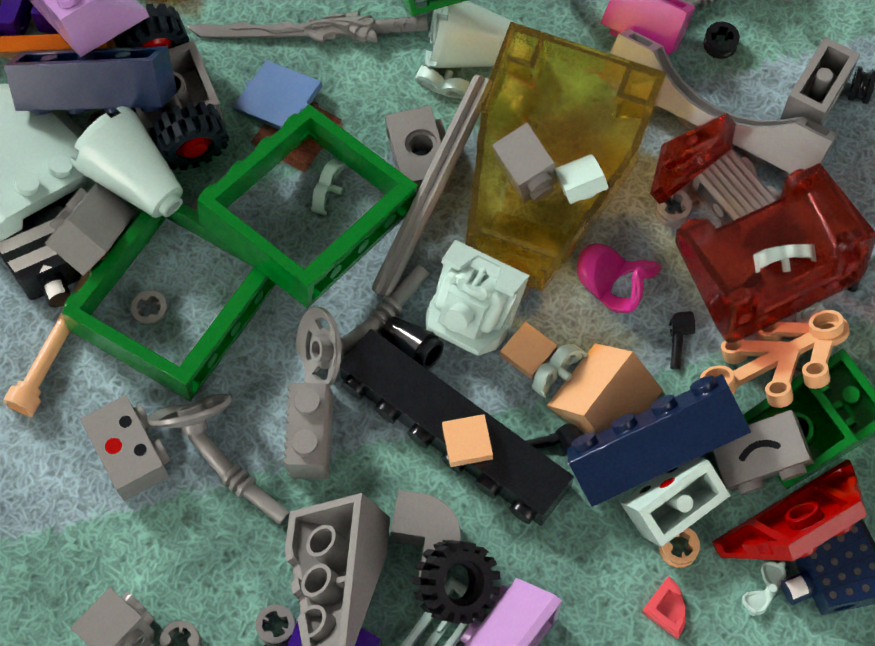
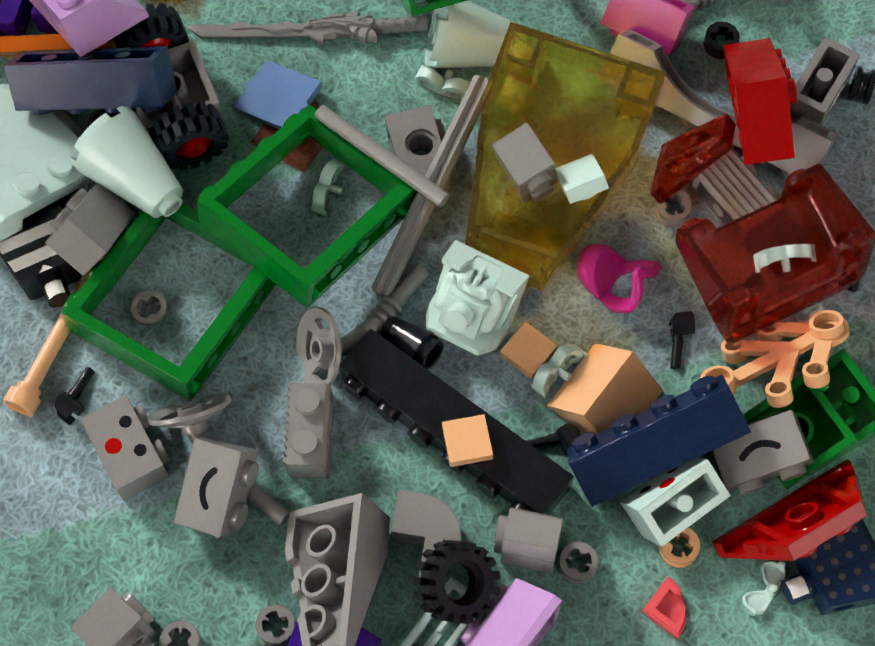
none -> black hand [55,367,95,425]
none -> light grey brick [174,437,259,537]
none -> light grey bar [314,105,450,208]
none -> light grey brick [494,507,563,574]
none -> light grey bush [558,541,599,584]
none -> red wedge [723,38,797,165]

